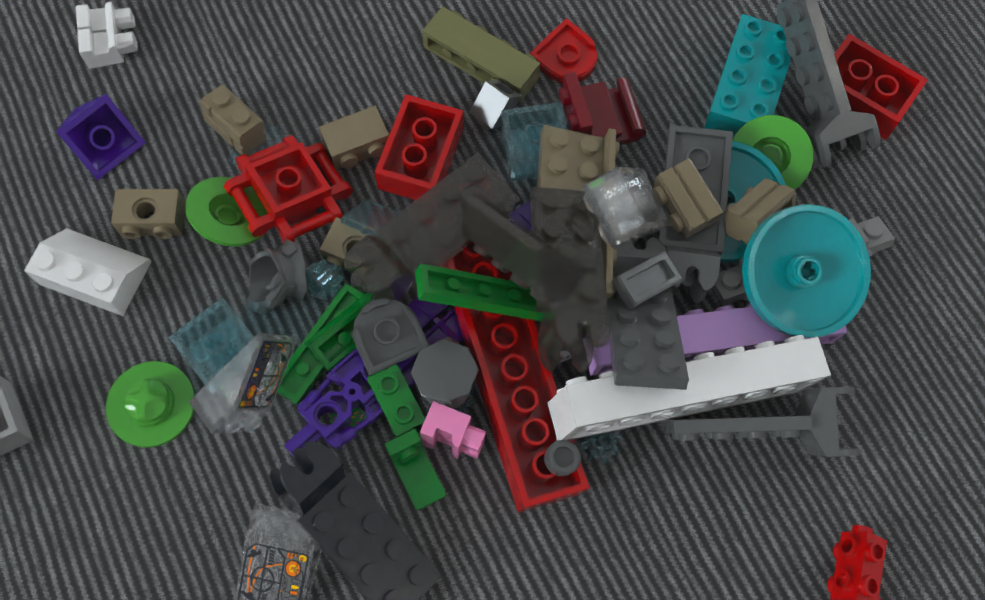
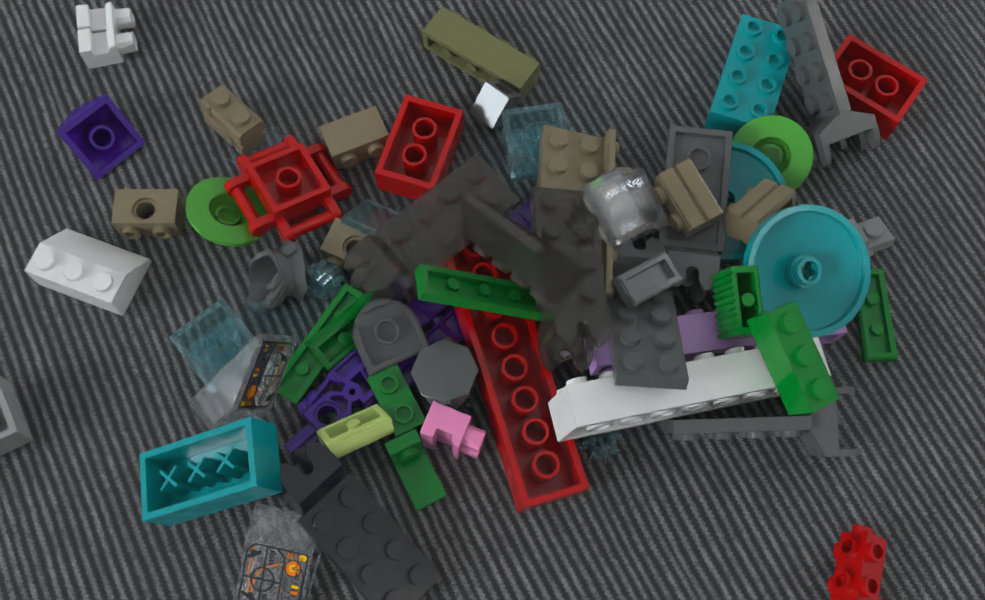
bright green hat [106,361,196,448] -> none
red tile [529,18,598,83] -> none
dark grey tile [544,440,581,476] -> none
dark red piece [558,72,647,145] -> none
none -> teal brick [139,417,283,526]
none -> yellowish green brick [316,404,394,458]
none -> green brick [710,265,763,340]
none -> green brick [746,300,840,415]
none -> green tile [855,269,898,363]

